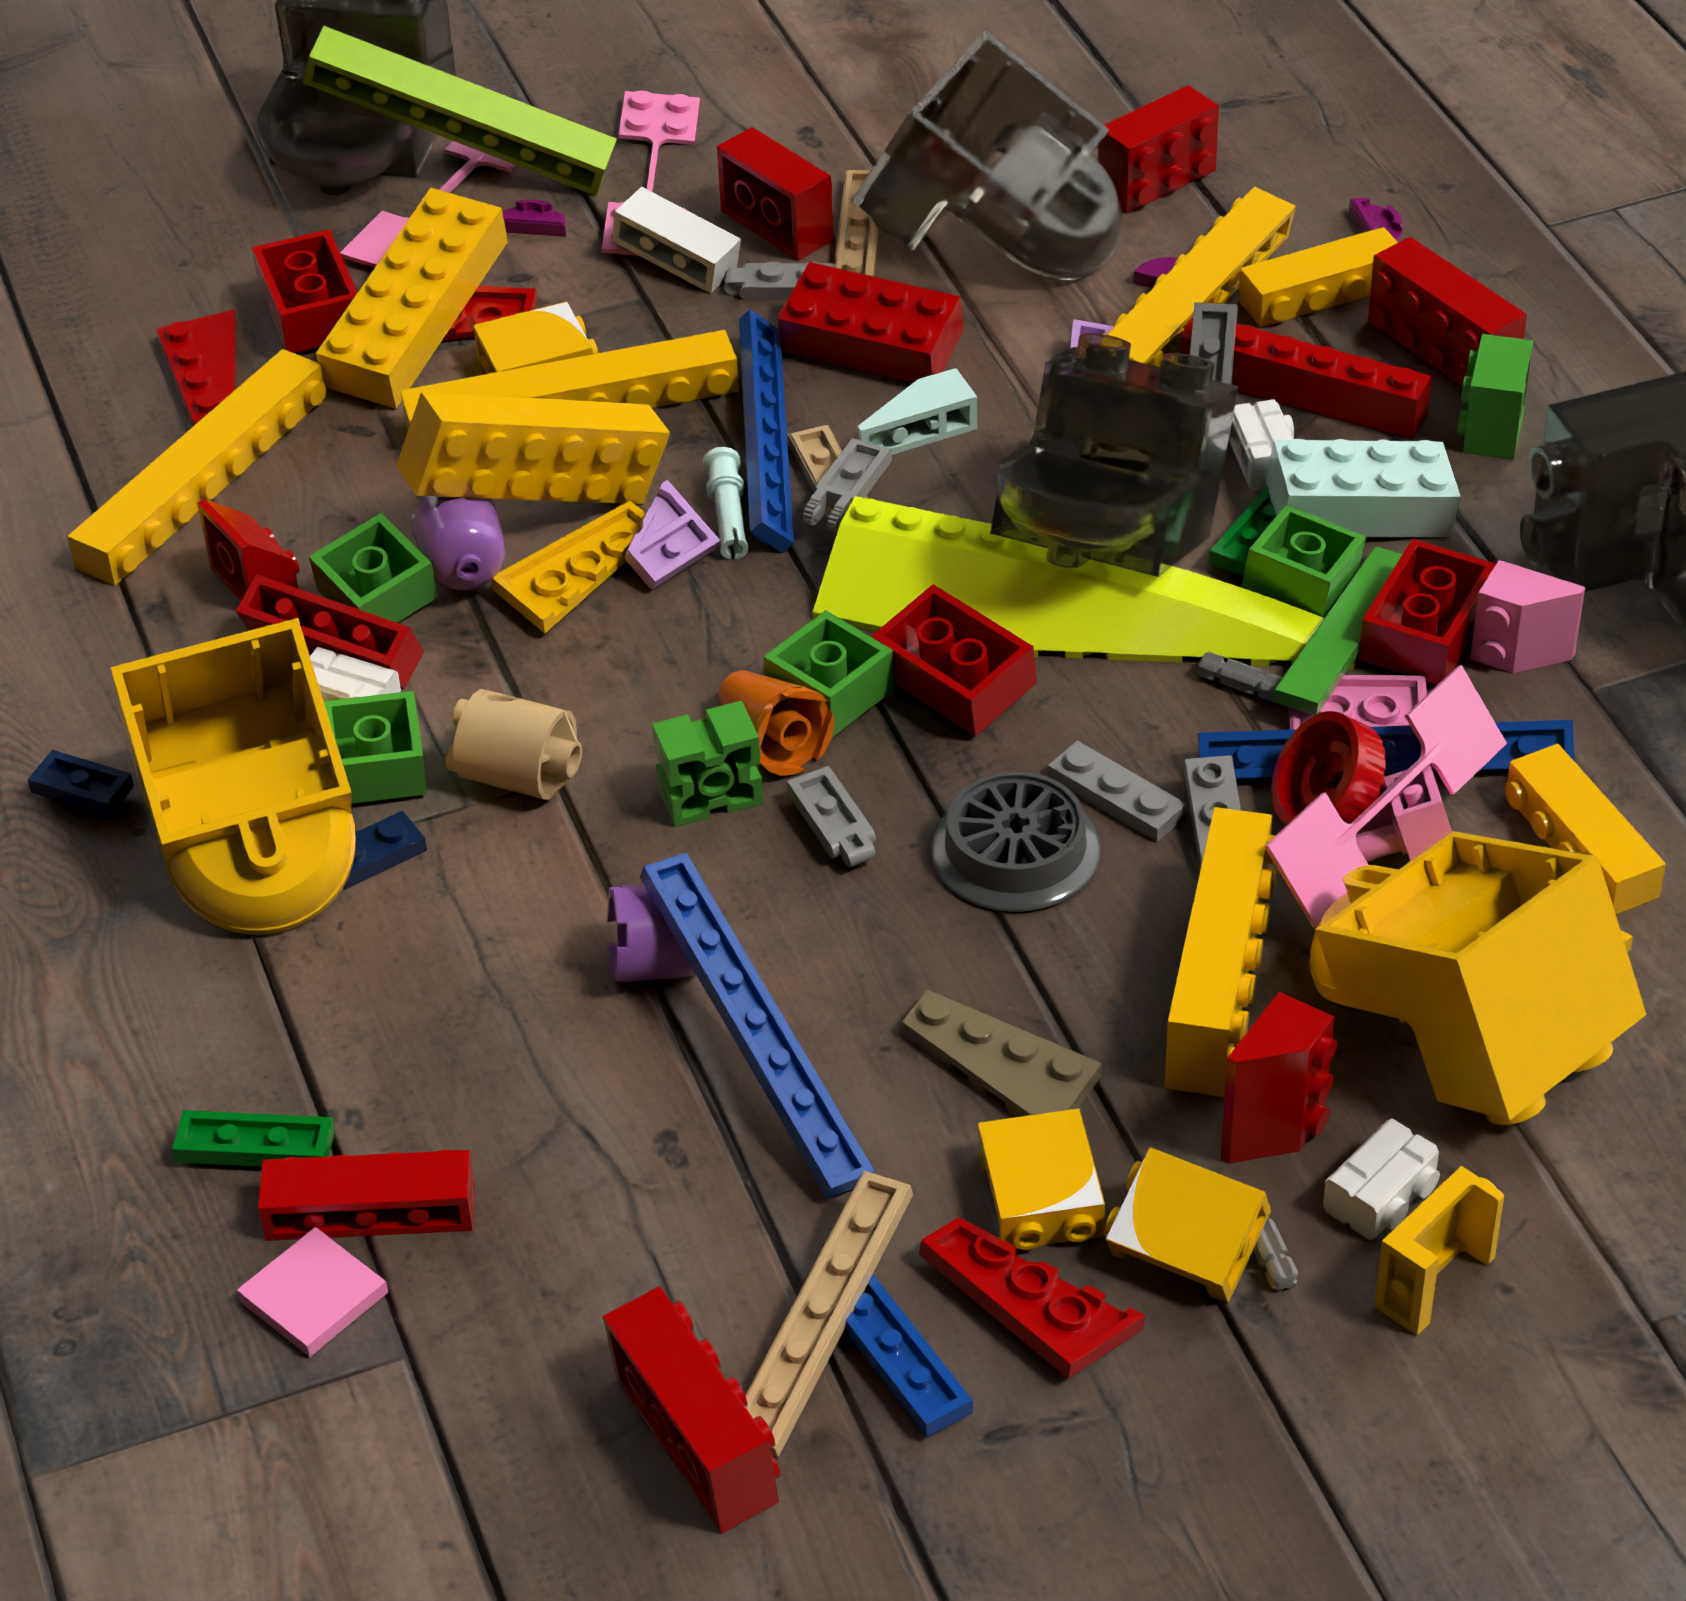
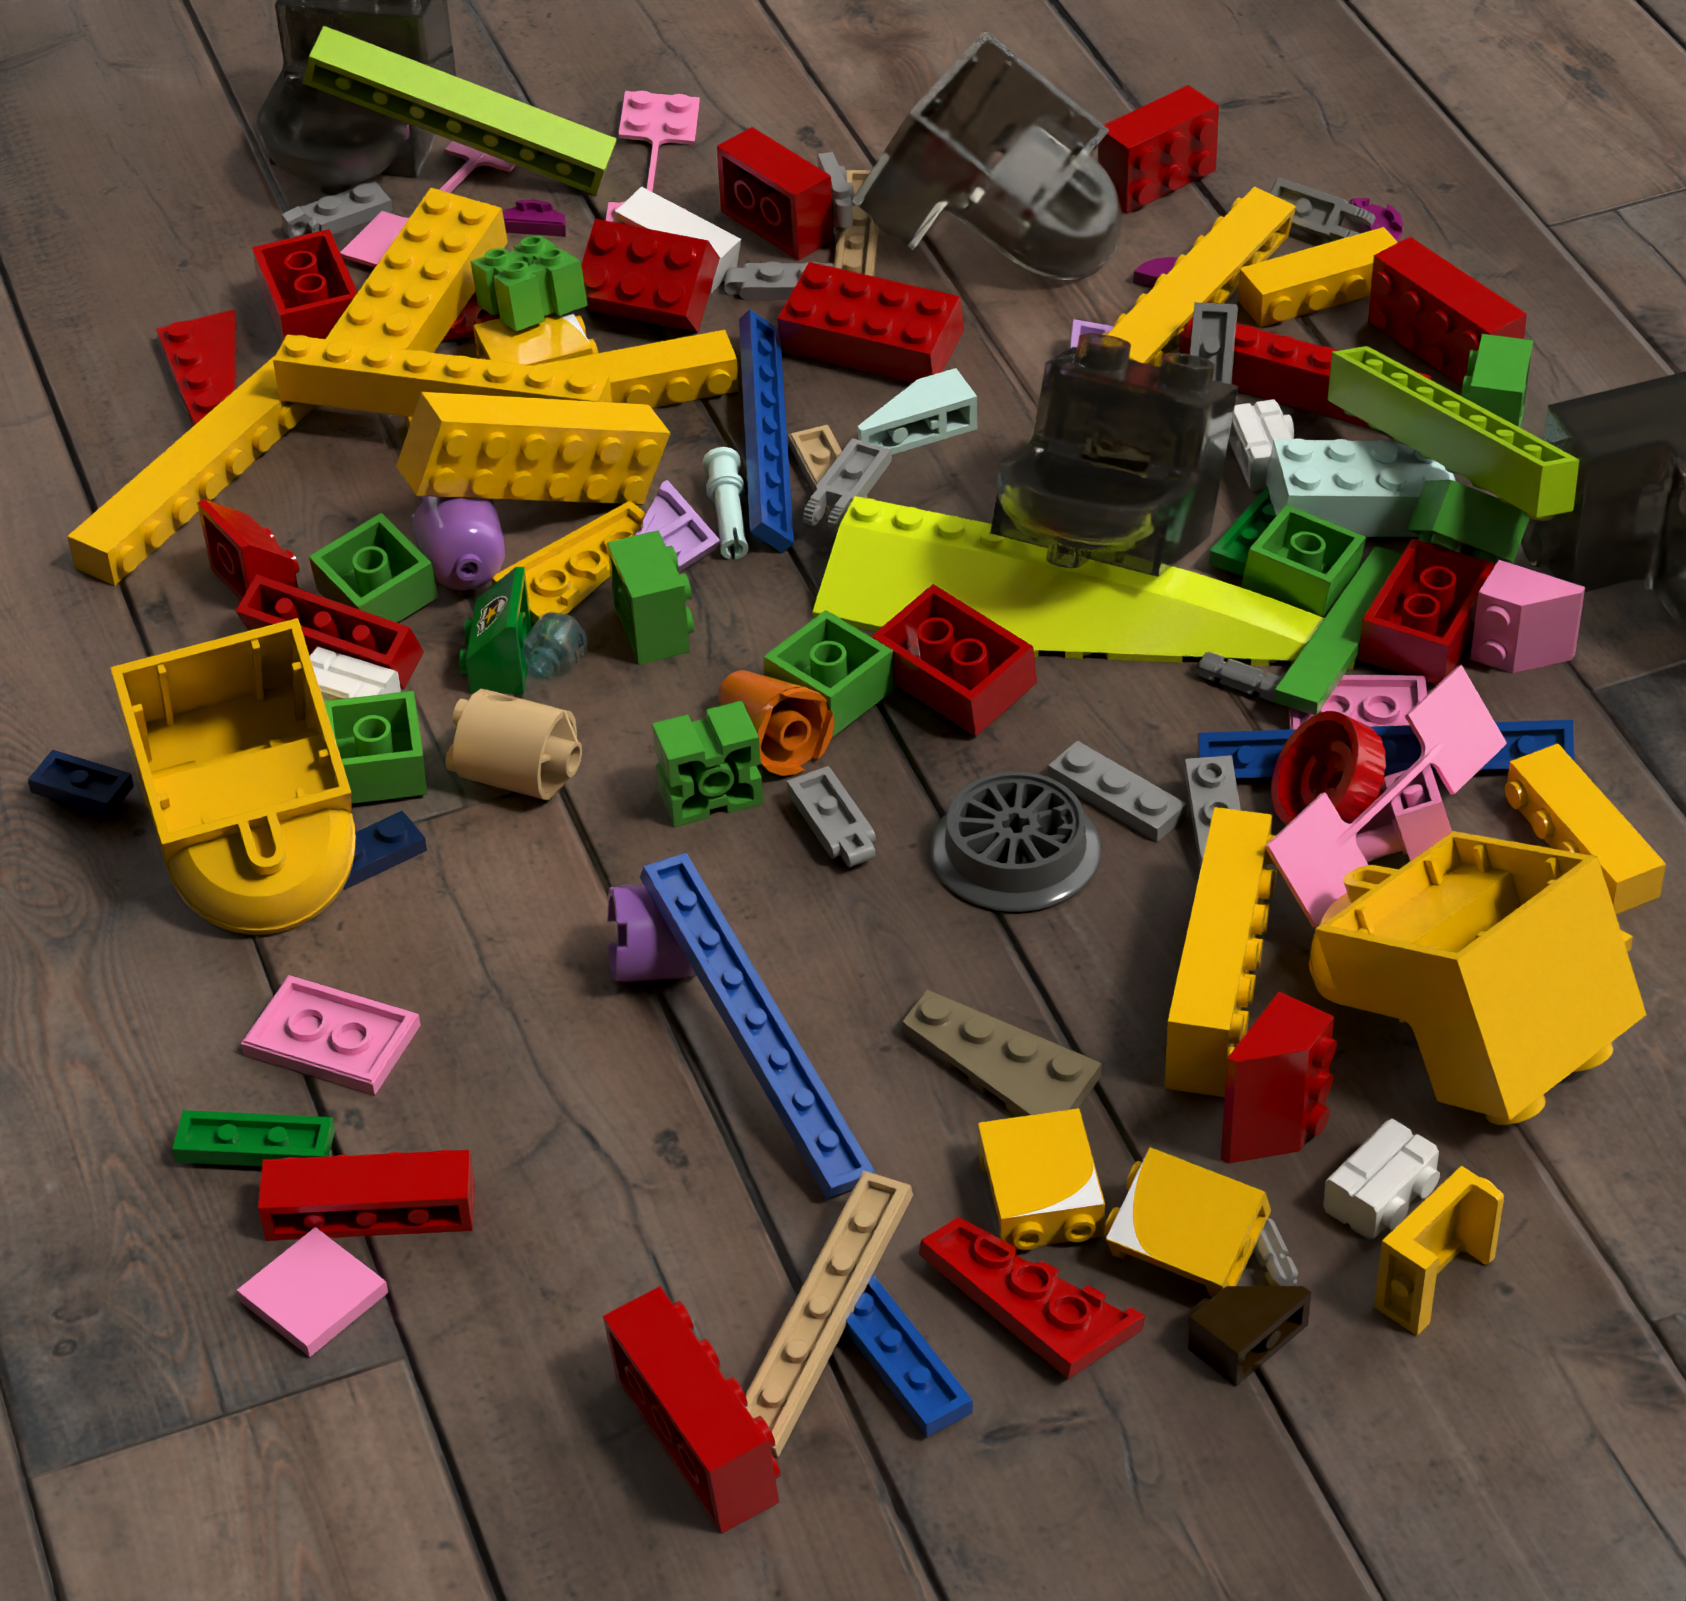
none -> bright pink tile [241,975,421,1096]
none -> yellow brick [273,335,612,417]
none -> light grey hinge [282,181,393,238]
none -> green slope [460,567,533,694]
none -> bright green brick [470,236,588,331]
none -> clear light blue head [522,612,588,678]
none -> red brick [581,219,720,333]
none -> bright green brick [607,530,695,665]
none -> light grey hinge [817,152,855,228]
none -> dark brown slope [1188,1286,1311,1387]
none -> light grey hinge [1270,177,1376,241]
none -> lime brick [1328,346,1579,520]
none -> bright green brick [1407,480,1530,564]

